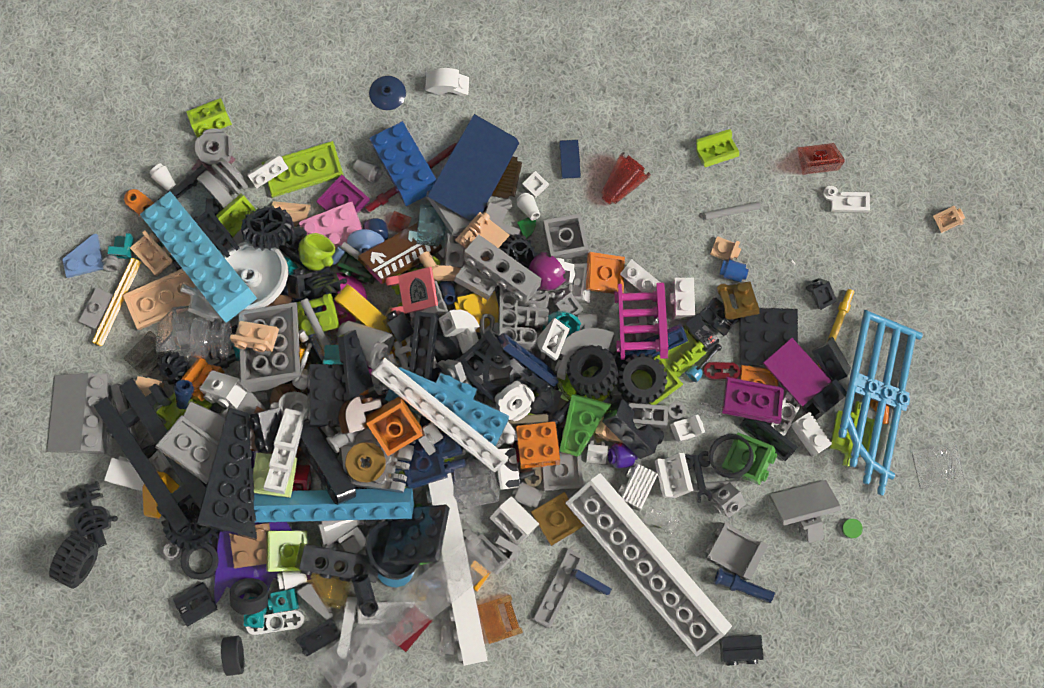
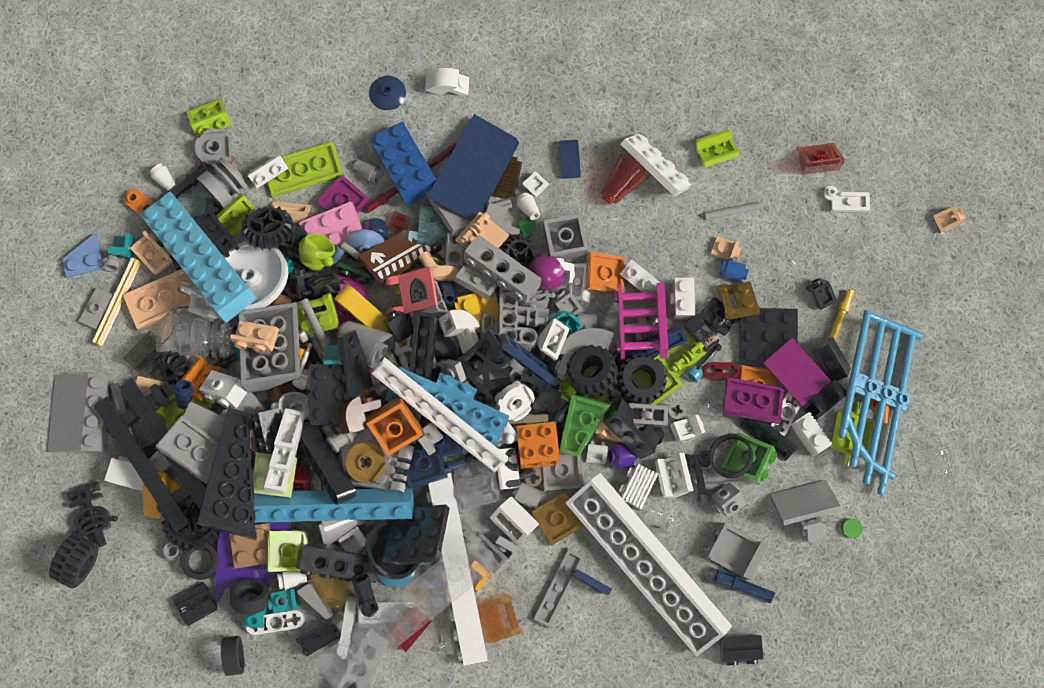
none -> white plate [620,134,691,196]

